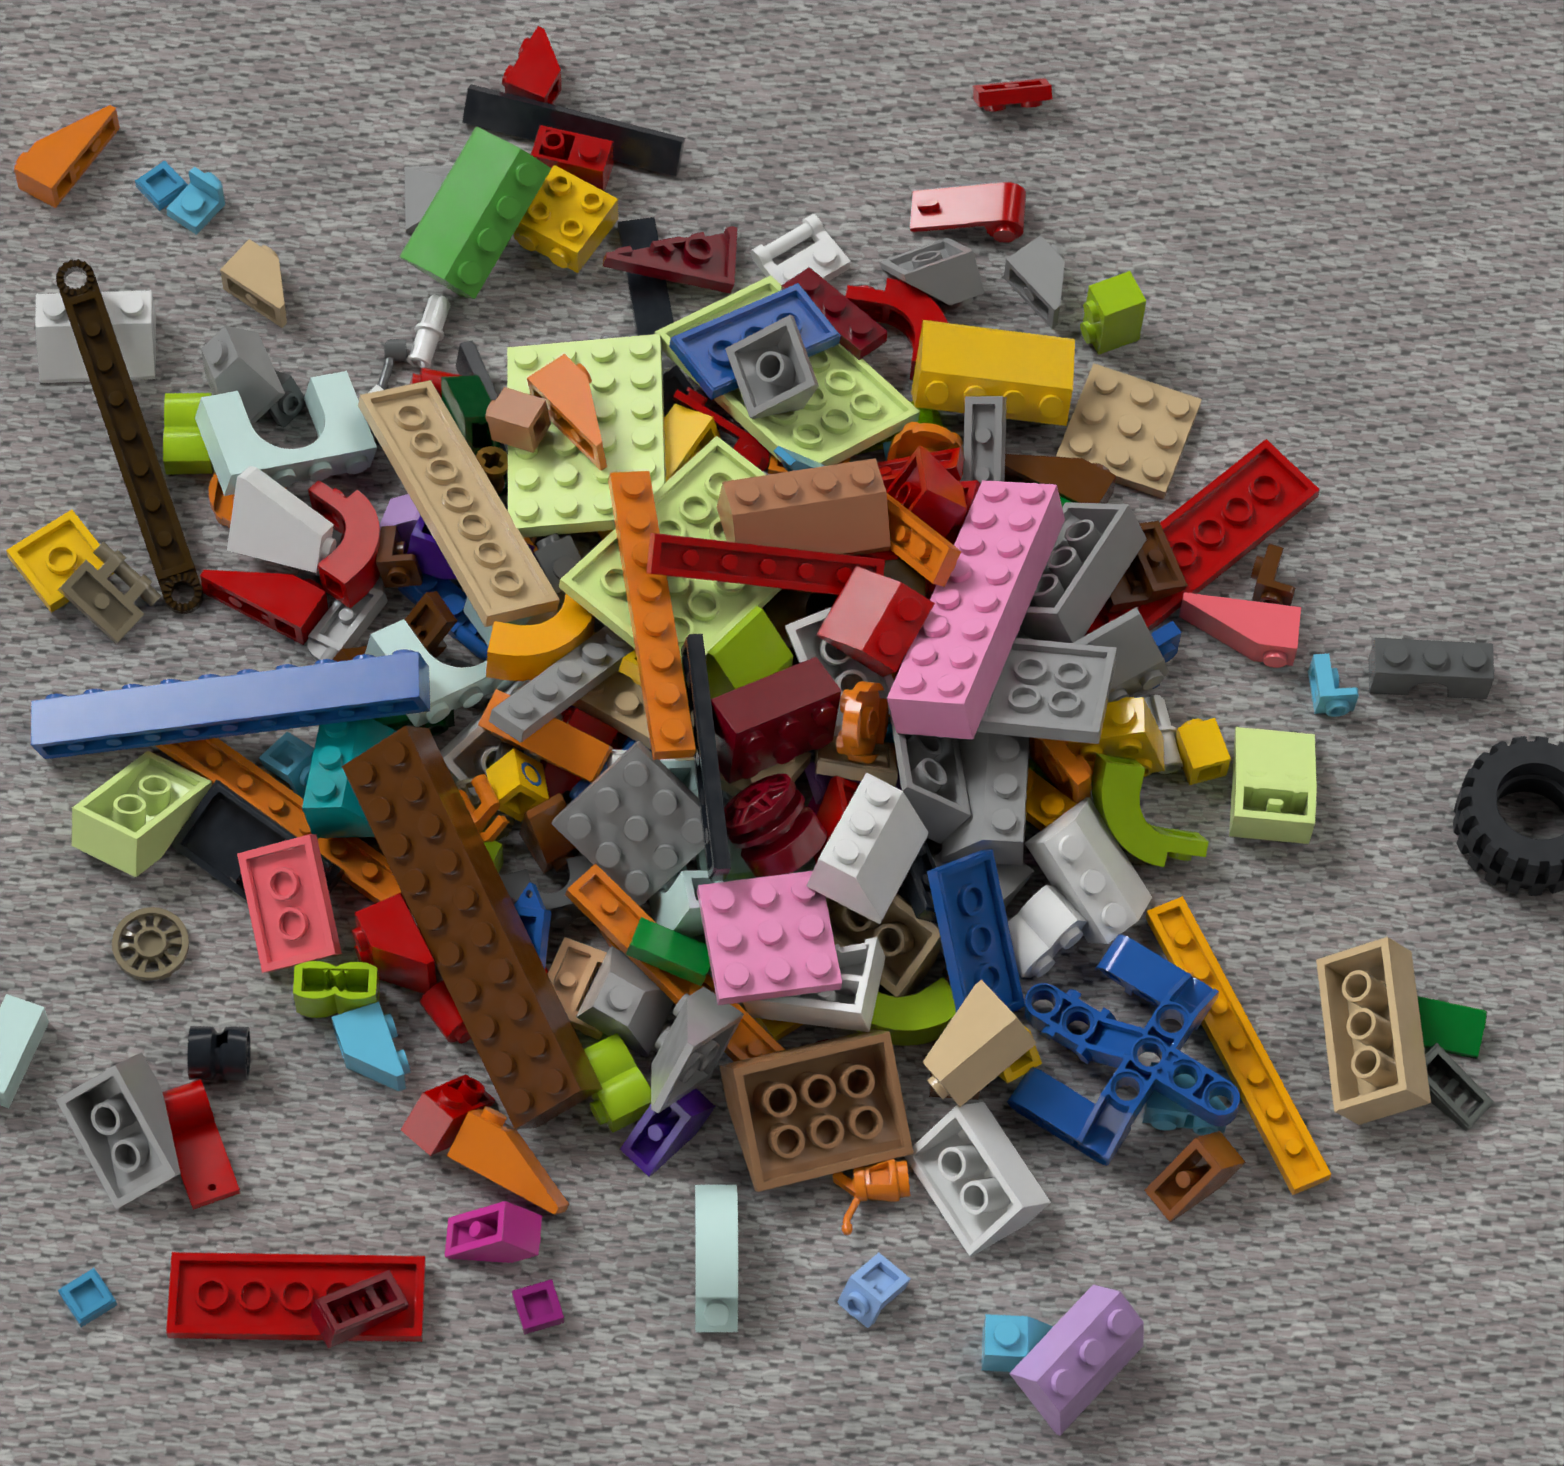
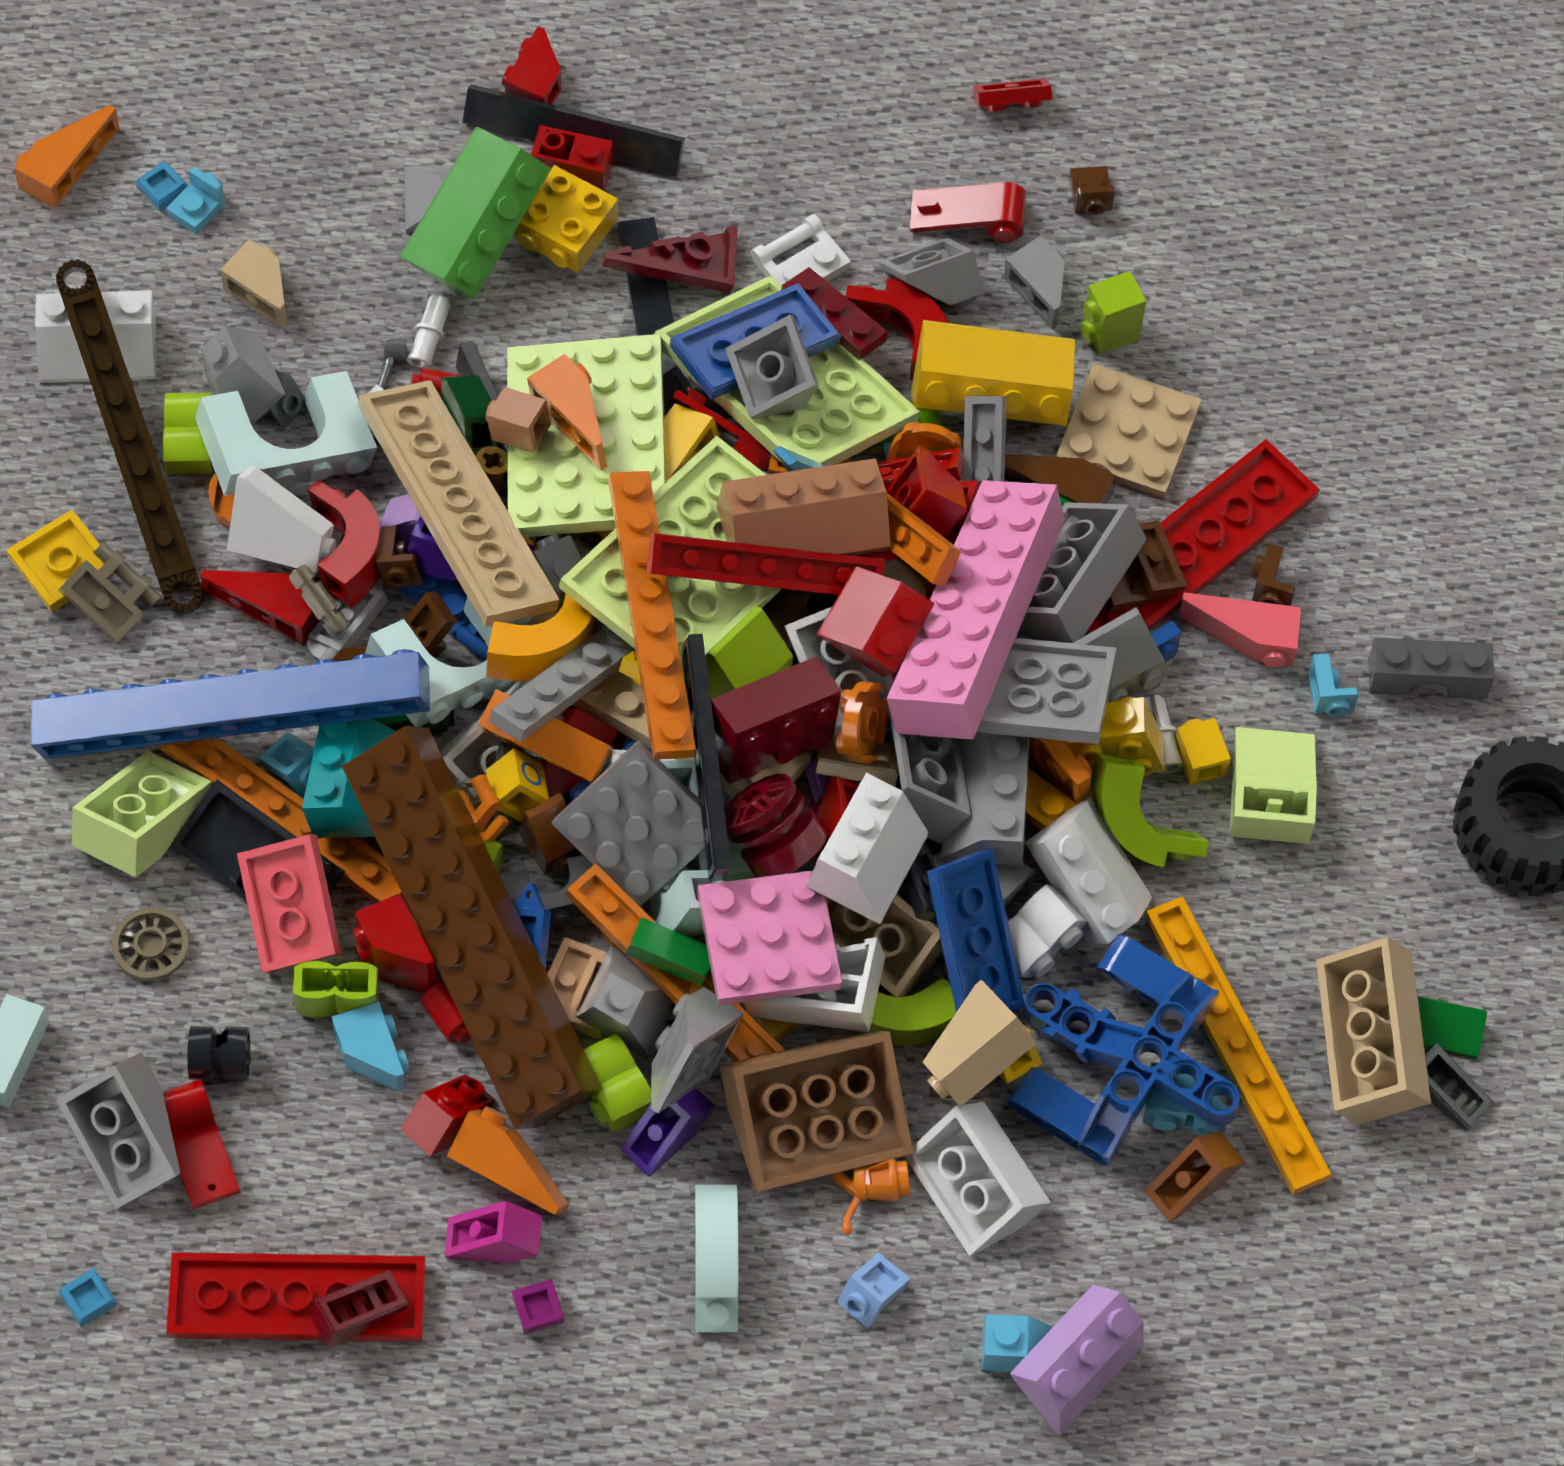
none -> dark tan axle [289,564,349,637]
none -> reddish brown bracket [1069,166,1115,215]

